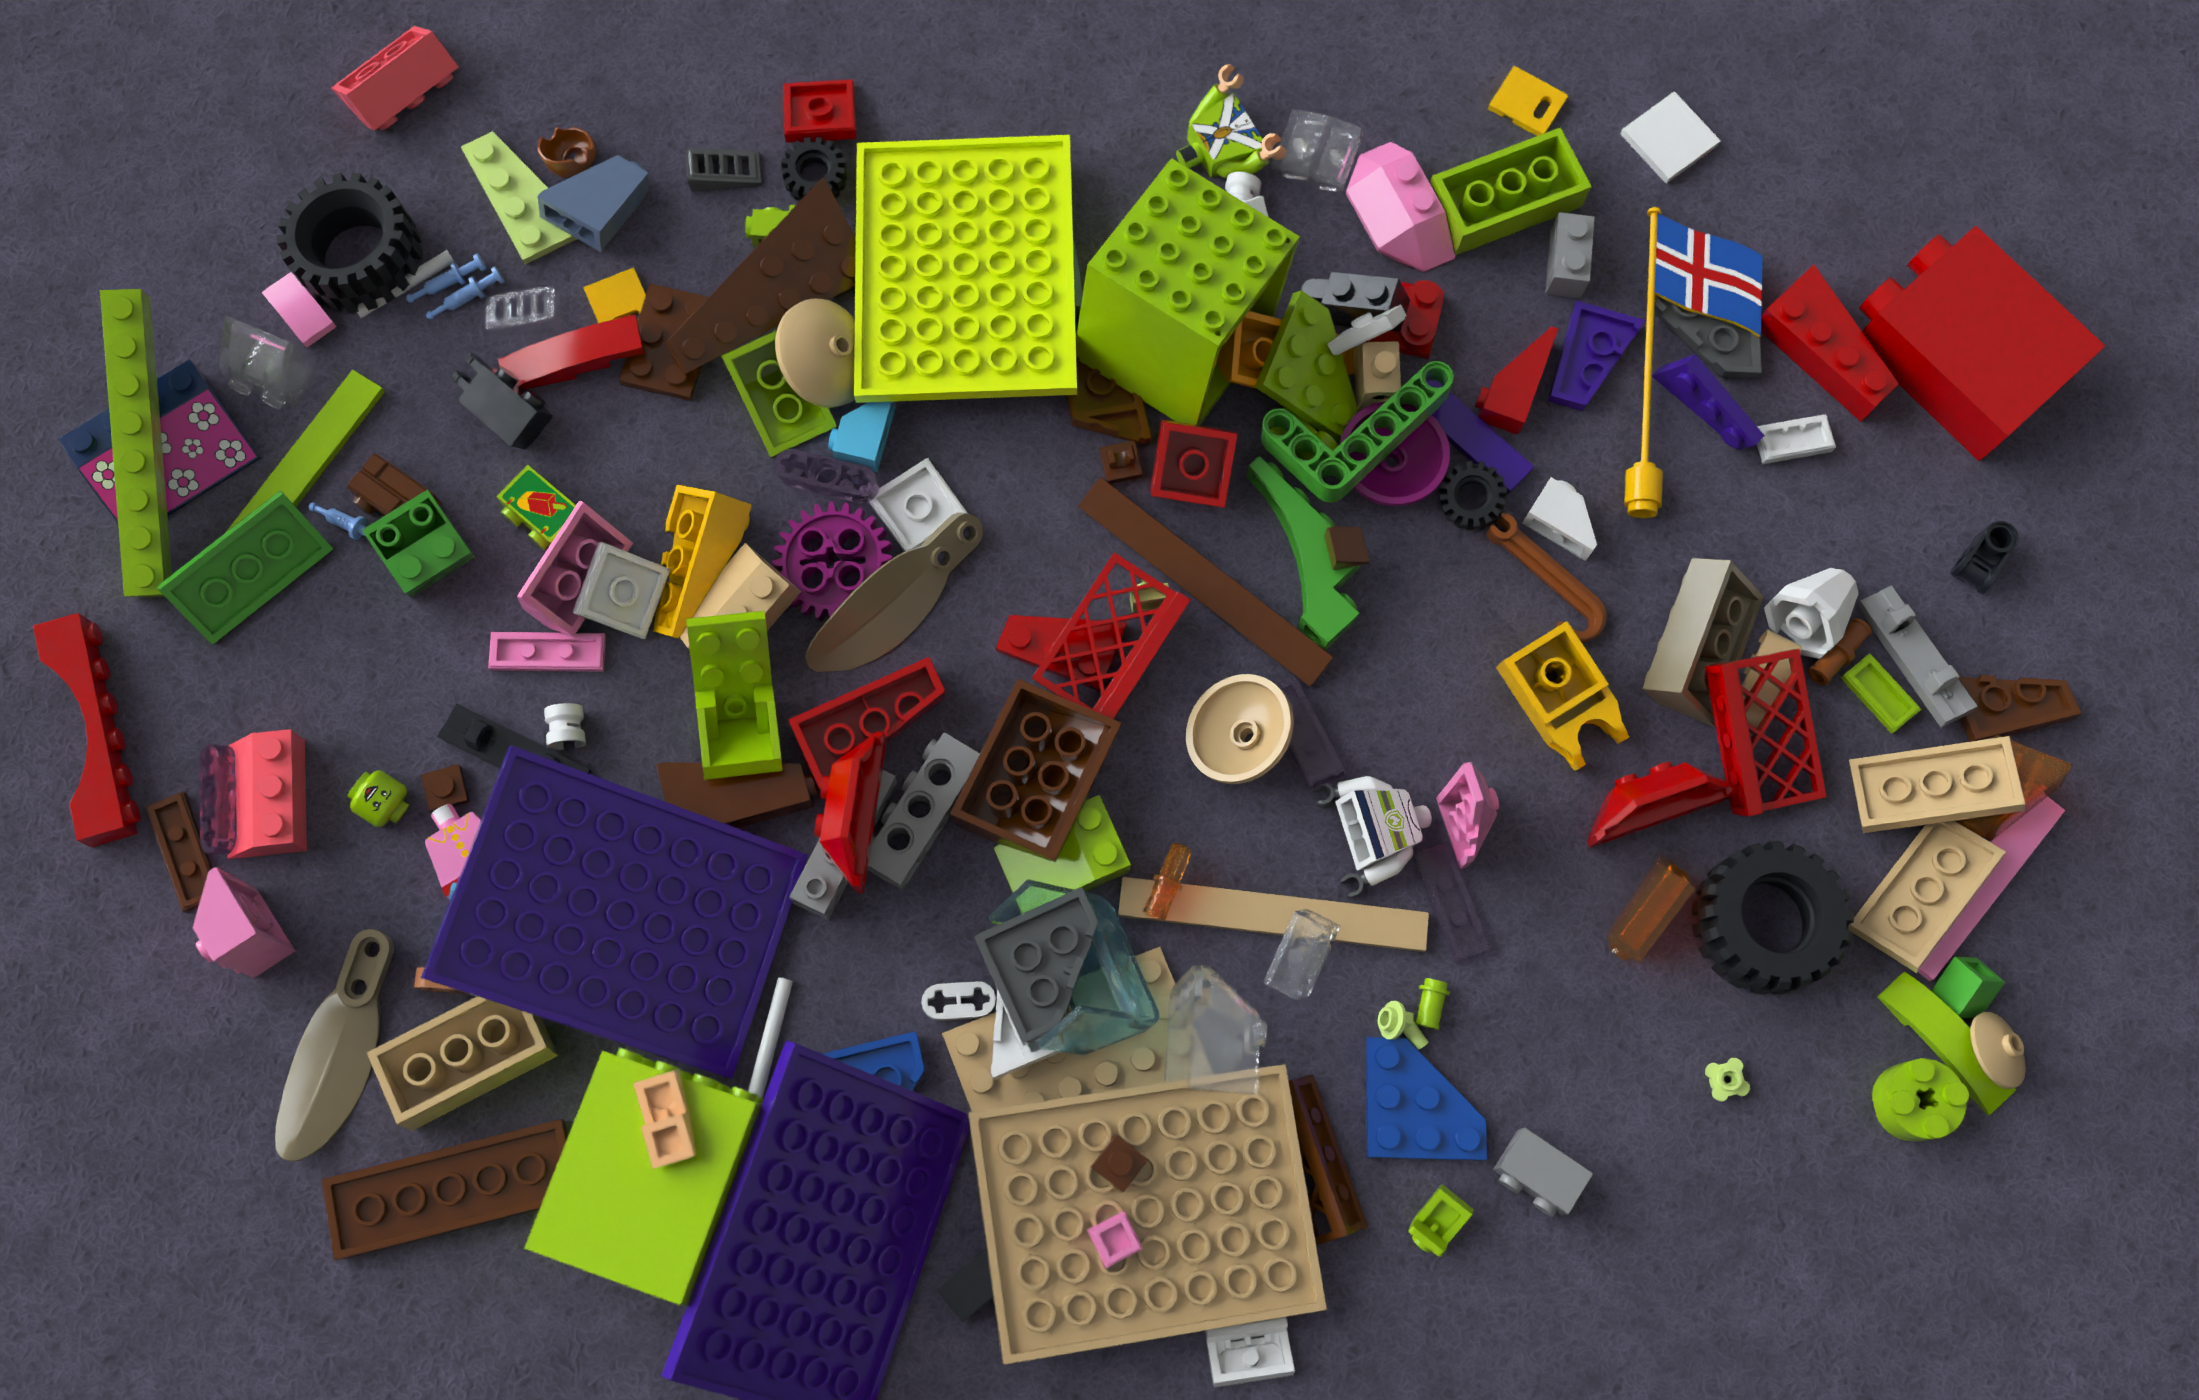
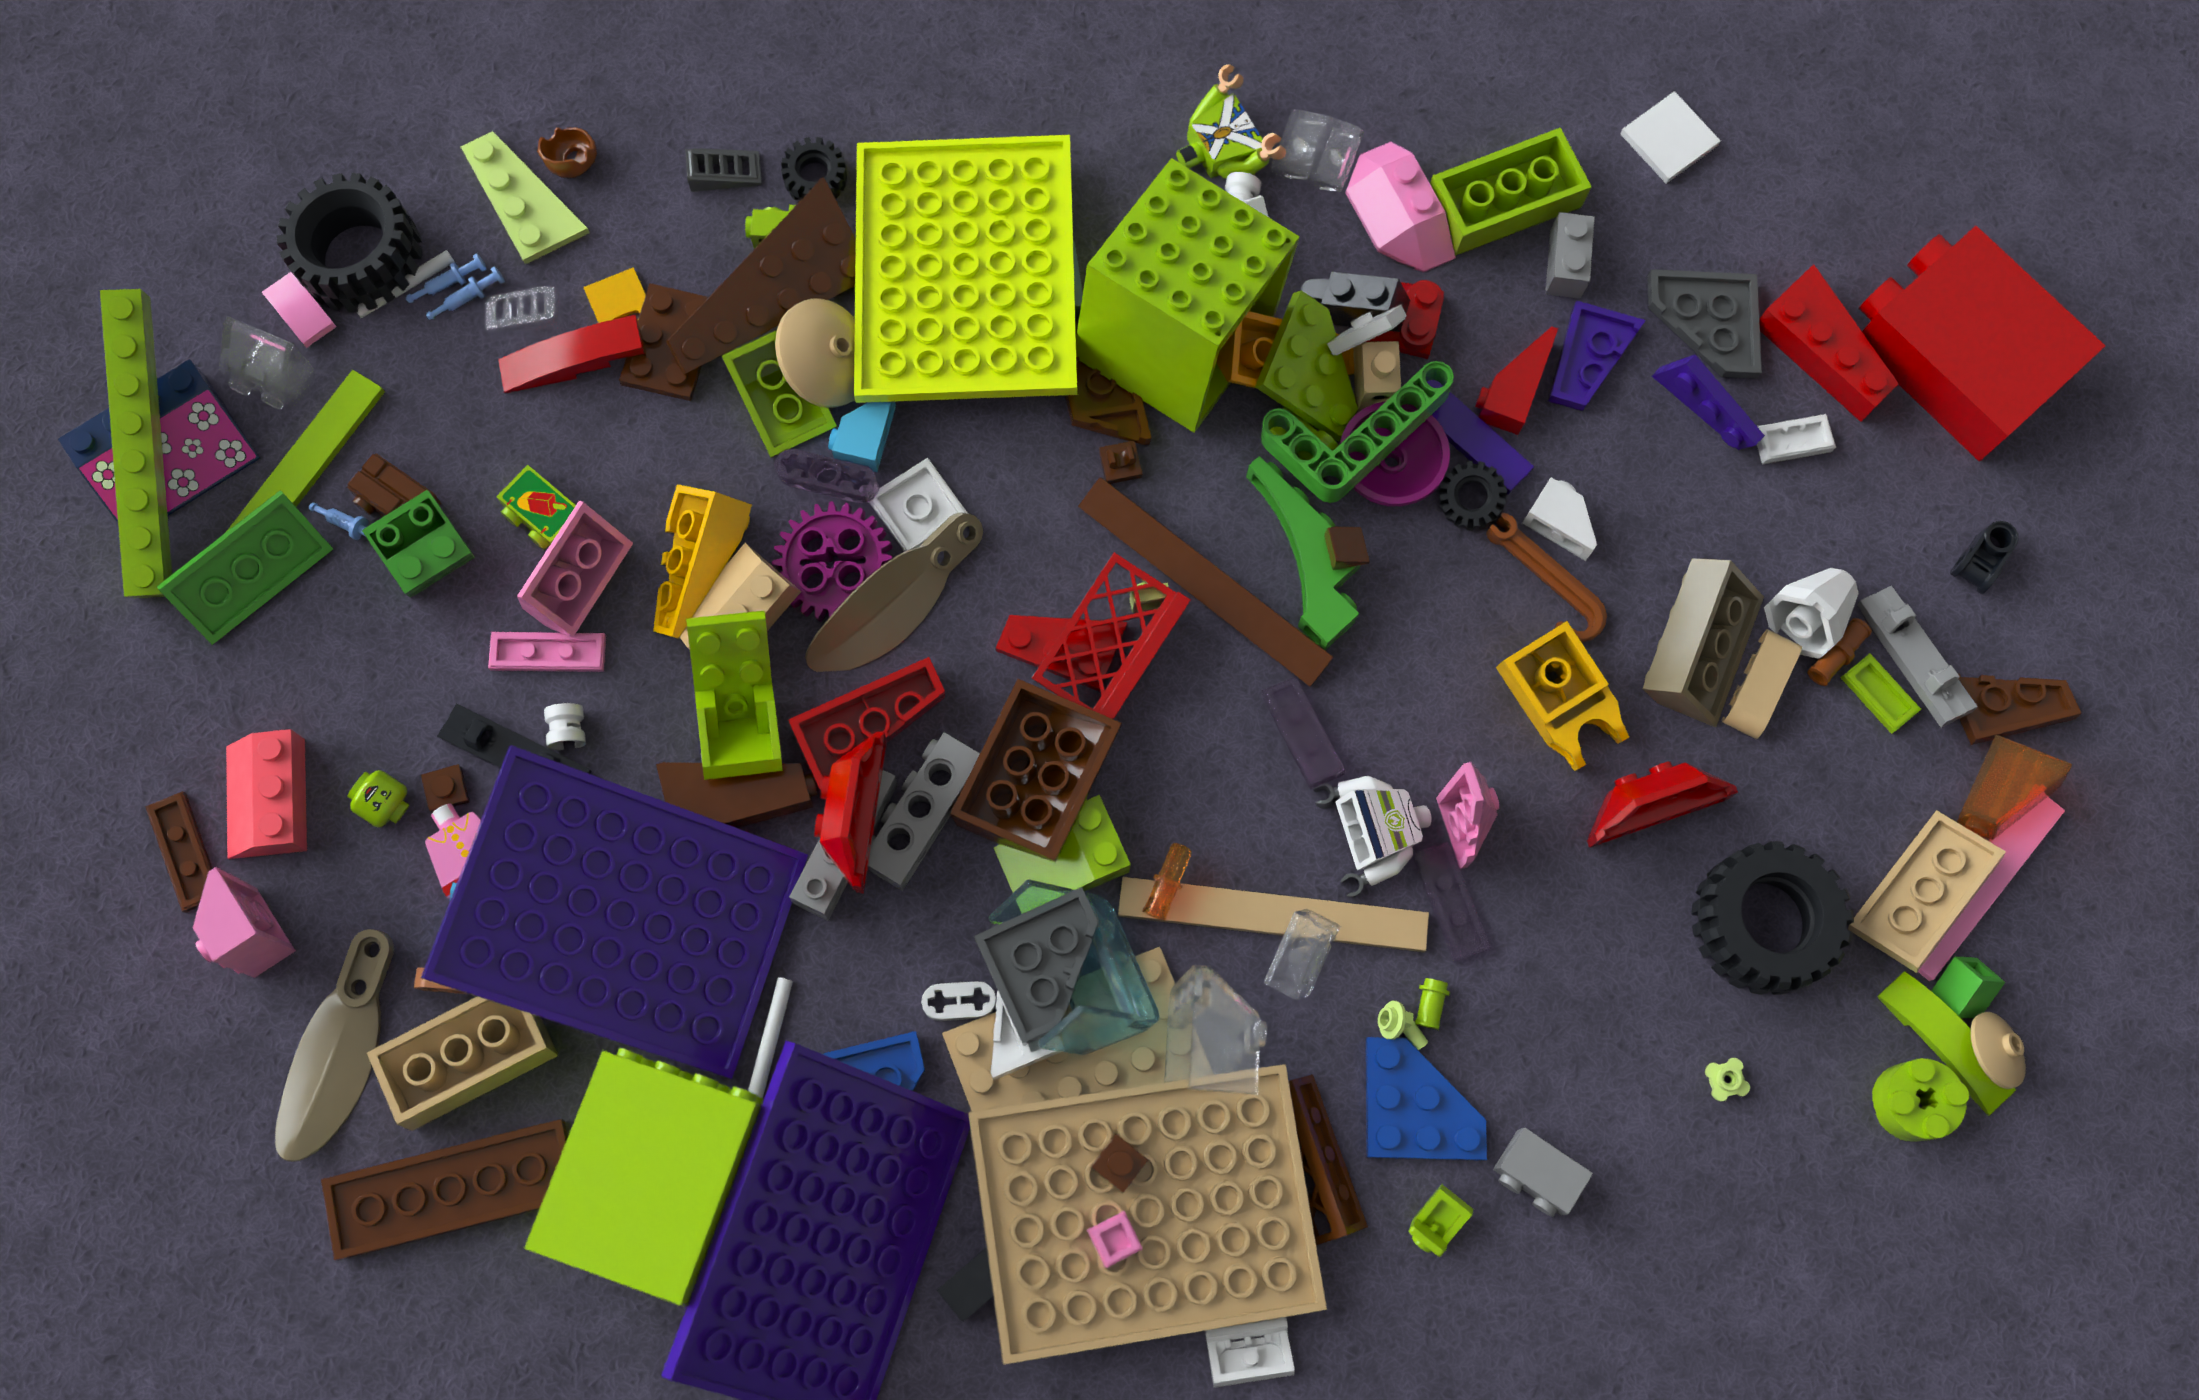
red arch [33,613,140,847] -> none
clear purple beam [199,744,237,855] -> none
coral slope [331,26,458,131] -> none
black hinge [450,352,553,450] -> none
sand blue slope [538,155,649,252] -> none
white tile [572,542,670,639] -> none
light nougat slope [633,1069,696,1169] -> none
red plate [784,79,857,143] -> none
red brick [1150,419,1238,508] -> none
tan dish [1186,674,1294,784] -> none
yellow piece [1488,66,1568,136] -> none
clear orange slope [1606,854,1696,963] -> none
flag [1624,207,1763,518] -> none
red fence [1705,648,1826,816] -> none
tan plate [1849,736,2025,833] -> none

